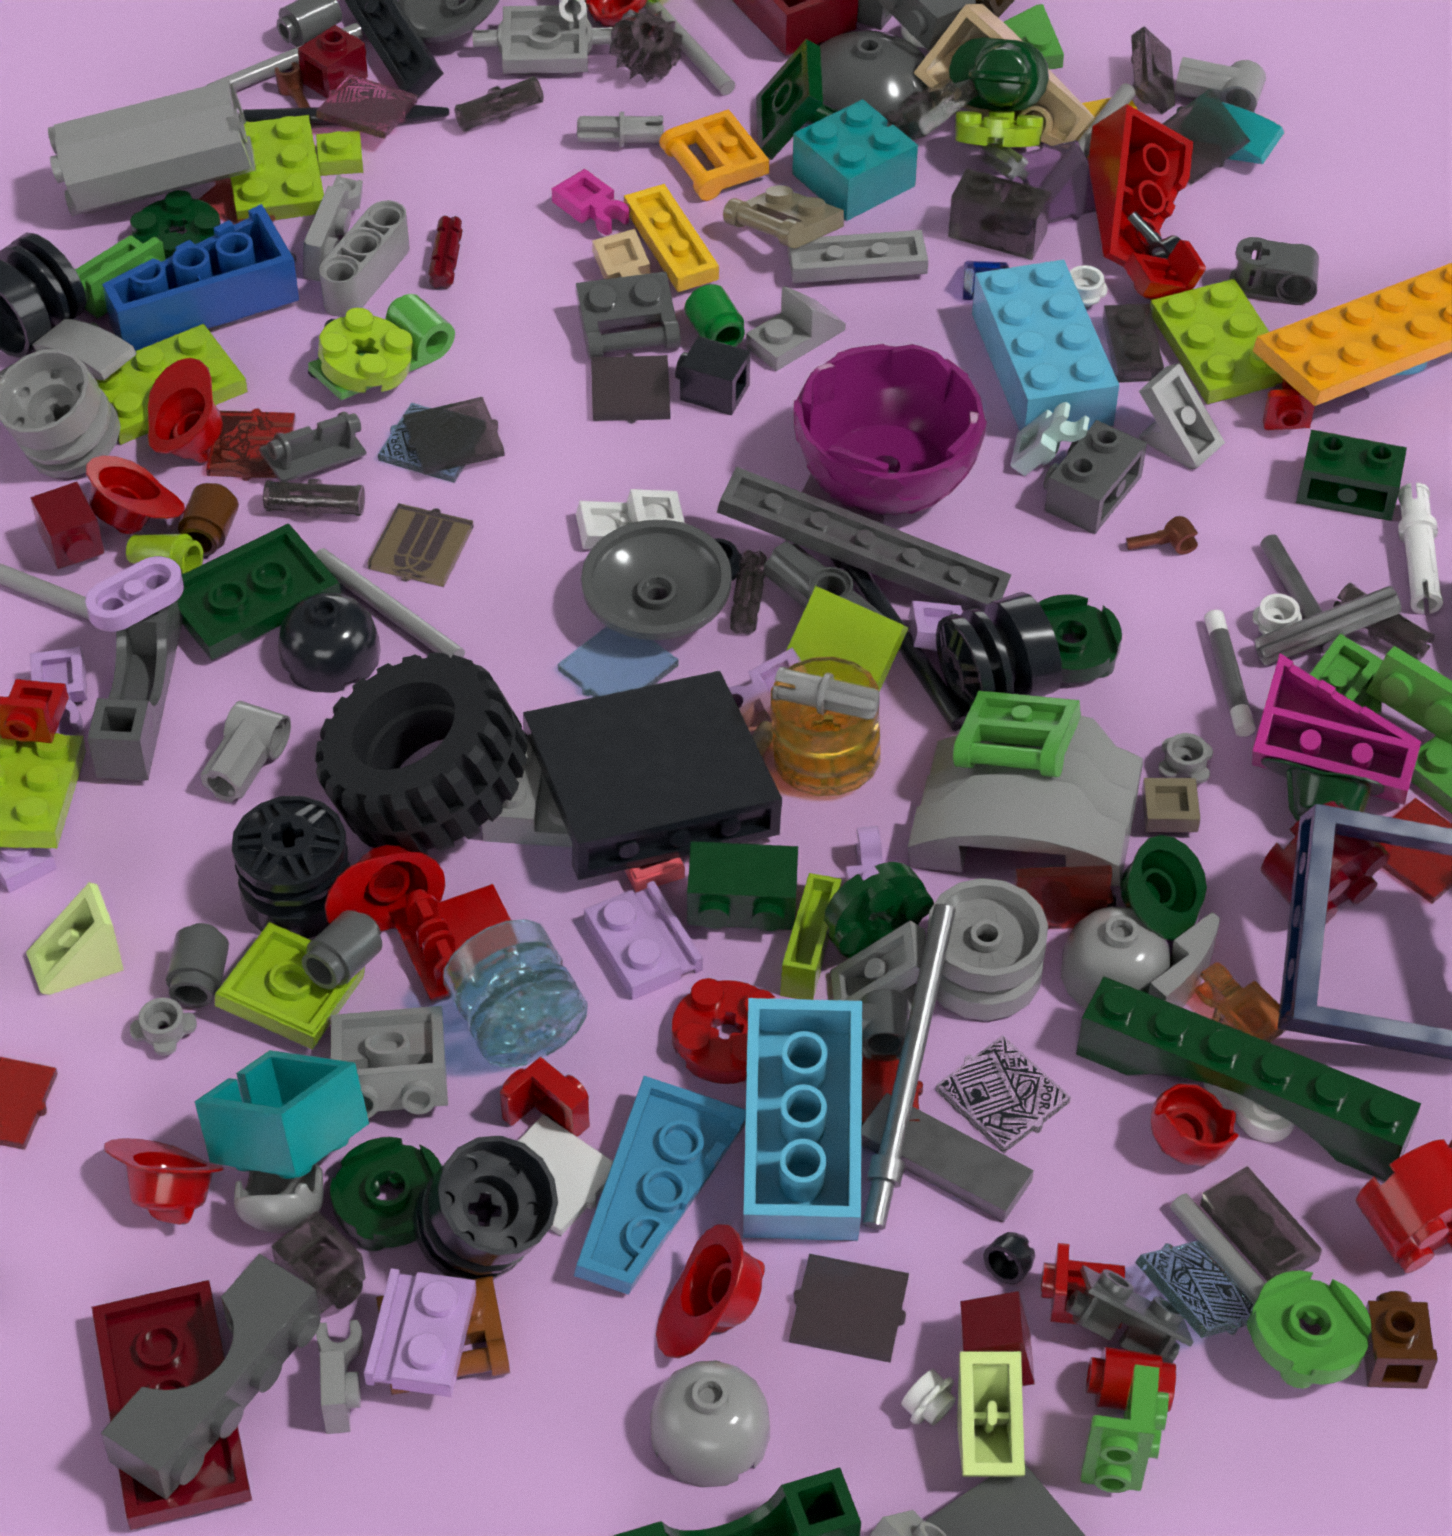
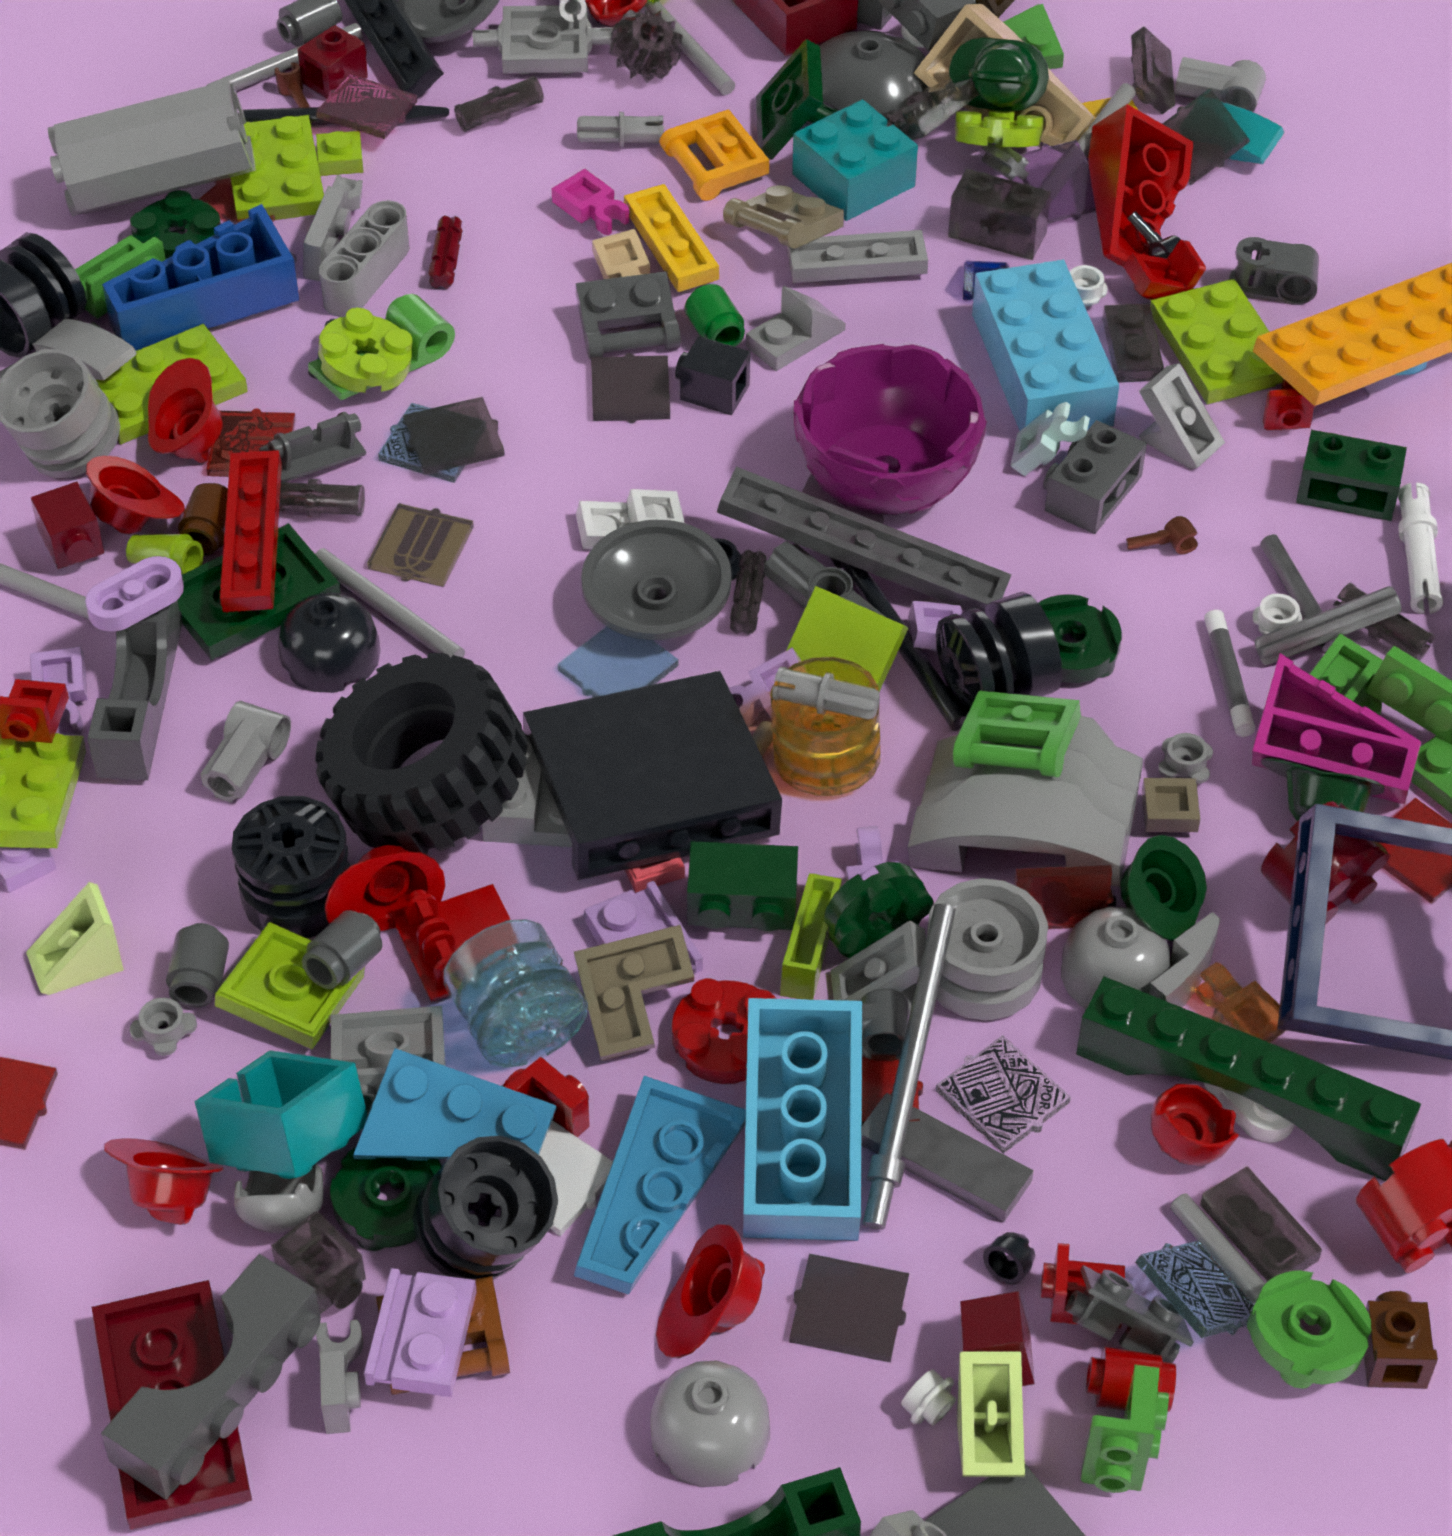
none -> red plate [220,450,282,612]
none -> dark azure wing [353,1048,556,1160]
none -> dark tan plate [574,925,694,1061]

